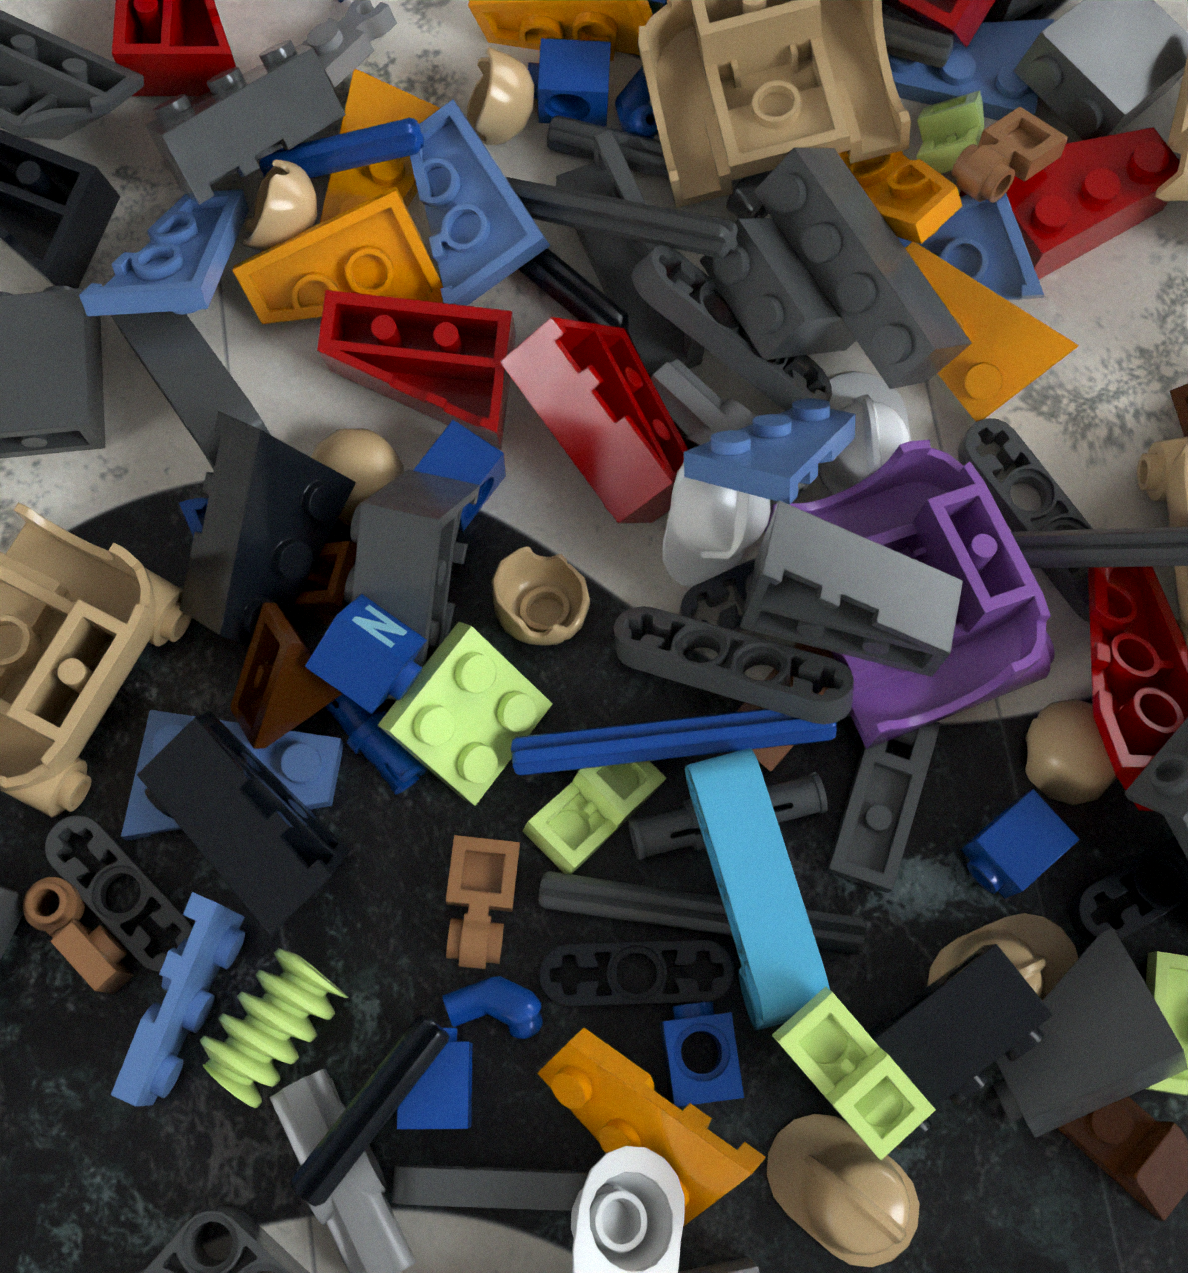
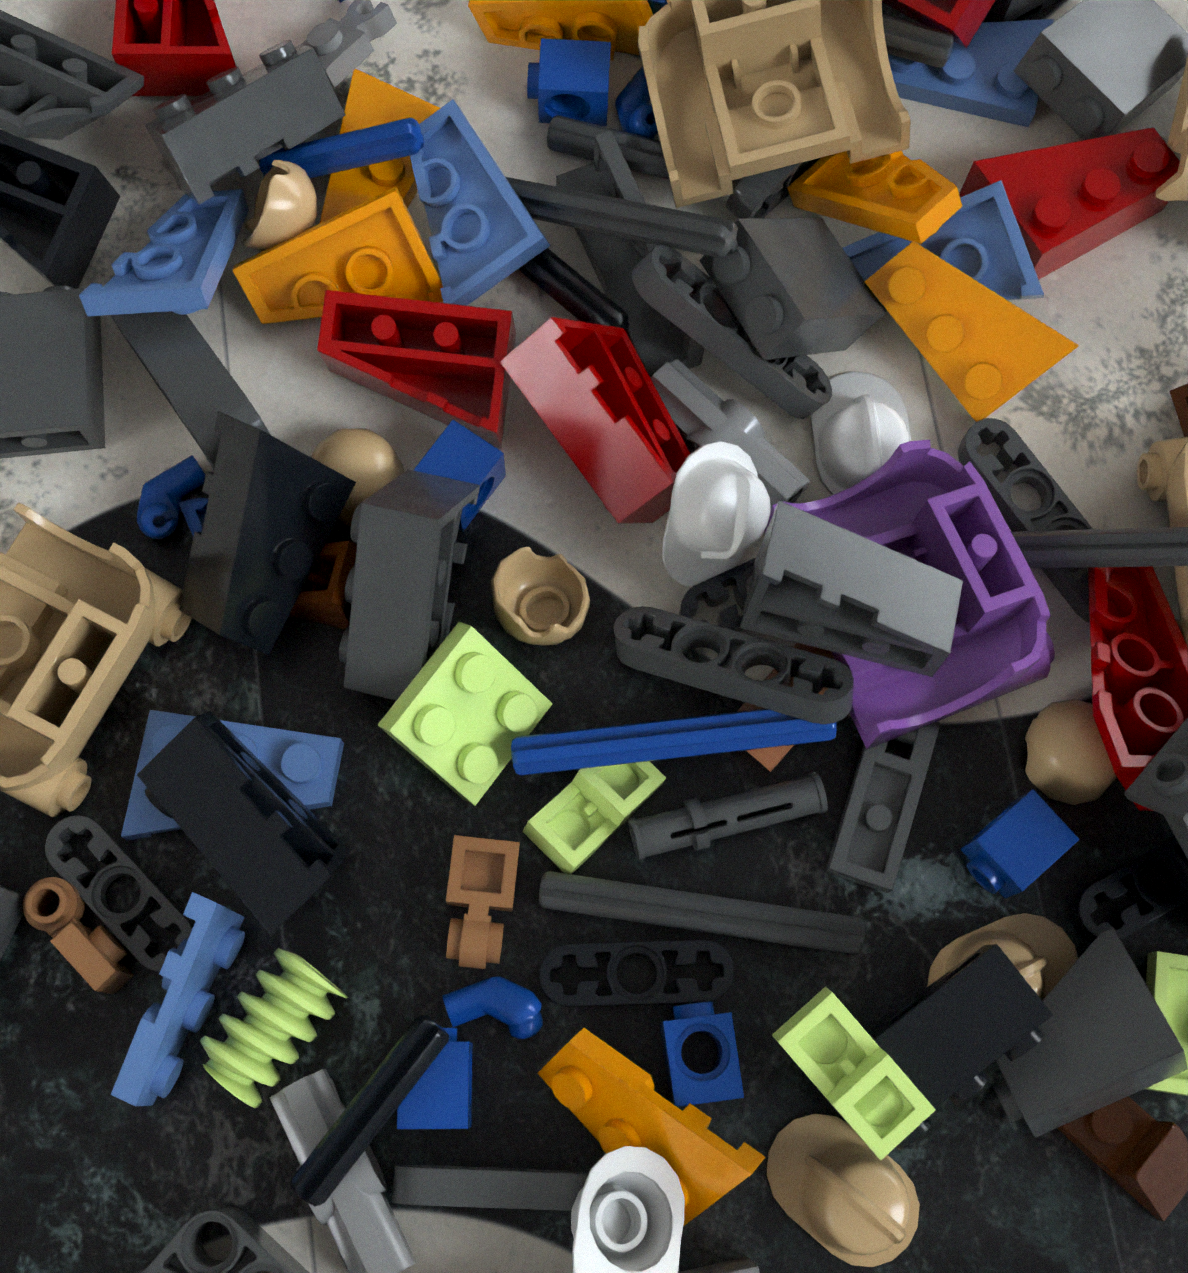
reddish brown slope [230,603,342,749] -> none
blue brick [305,594,427,714] -> none
blue pin [325,693,427,795] -> none
tan hair [467,47,534,145] -> none
medium blue wing [684,398,856,505] -> none
medium azure beam [685,748,830,1031] -> none
dark grey brick [754,147,972,389] -> none
yellowish green slope [916,90,984,174] -> none
medium nougat plate [952,107,1068,203] -> none
none -> blue arm [137,455,206,539]

